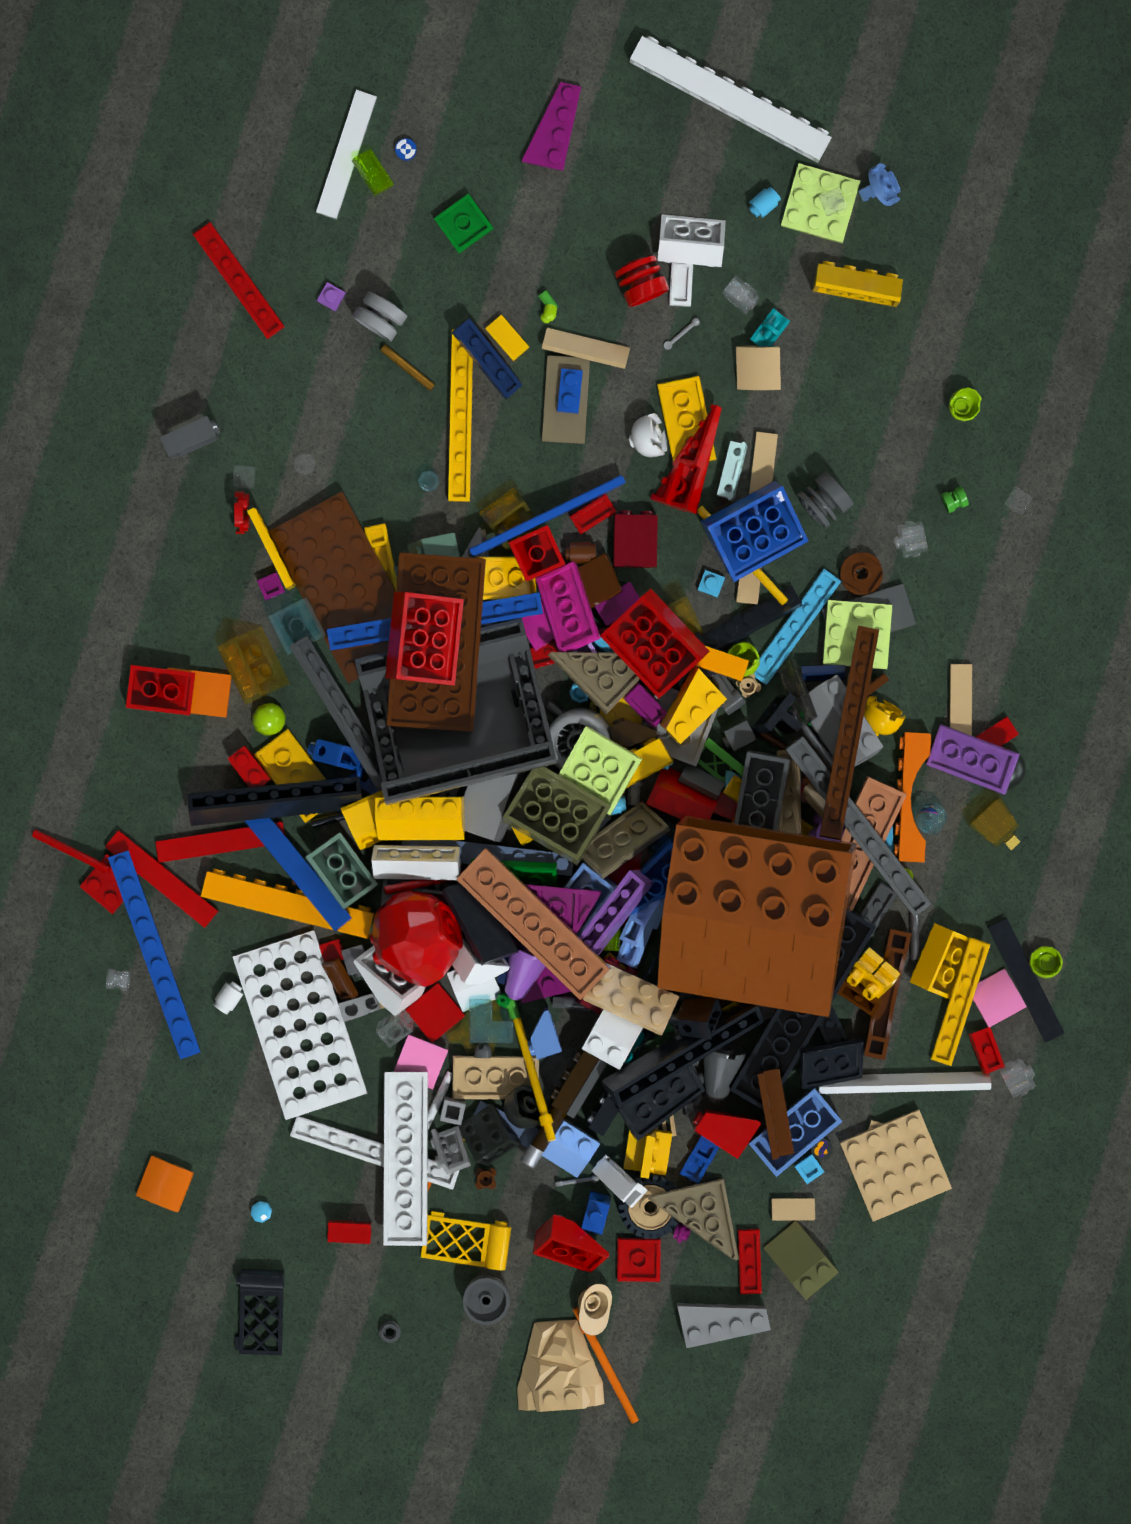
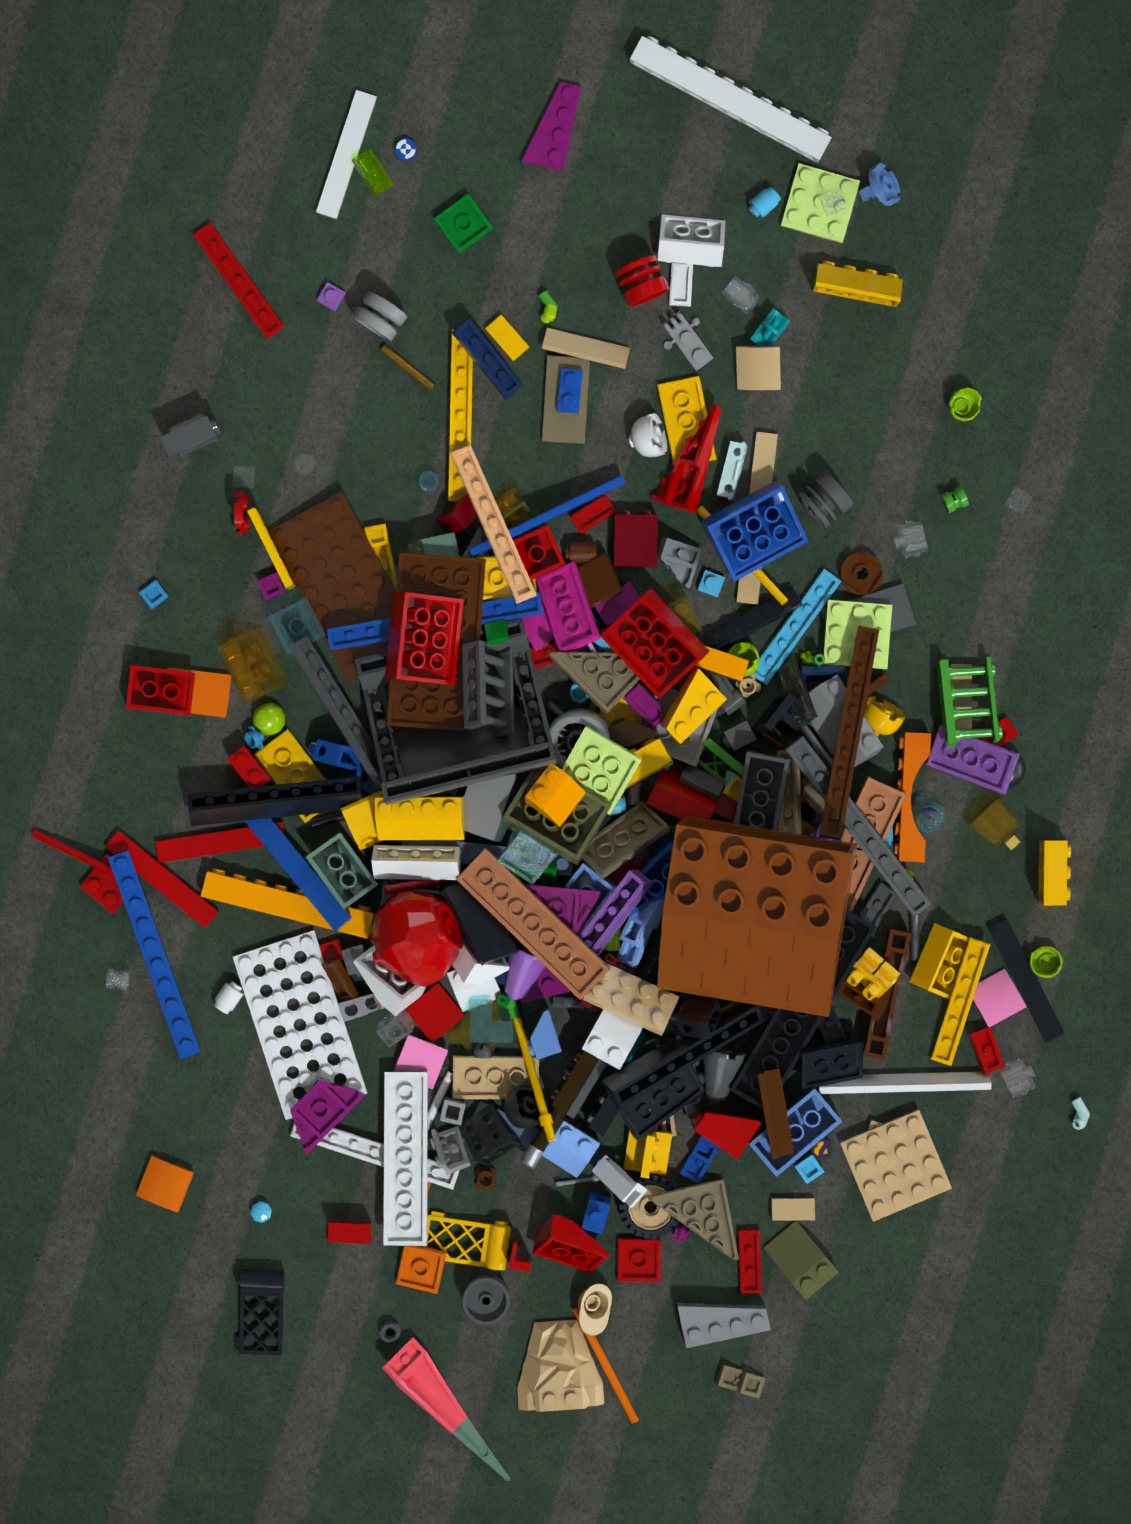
none -> dark azure tile [139,579,169,609]
none -> dark azure plate [244,726,264,750]
none -> magenta wing [290,1079,365,1154]
none -> coral plate [382,1337,510,1481]
none -> orange tile [396,1246,447,1294]
none -> dark red slope [436,493,477,534]
none -> light nougat tile [451,445,536,604]
none -> dark grey fence [462,640,514,738]
none -> green tile [484,619,509,645]
none -> clear light blue bracket [497,828,558,885]
none -> red panel [509,1238,532,1272]
none -> light orange slope [525,764,586,827]
none -> dark grey wing [657,537,702,589]
none -> light grey hinge [662,311,713,371]
none -> dark tan slope [715,1364,766,1398]
none -> arm [800,651,825,666]
none -> bright green fence [937,657,1002,748]
none -> yellow slope [1038,840,1071,906]
none -> light aqua arm [1071,1097,1090,1130]

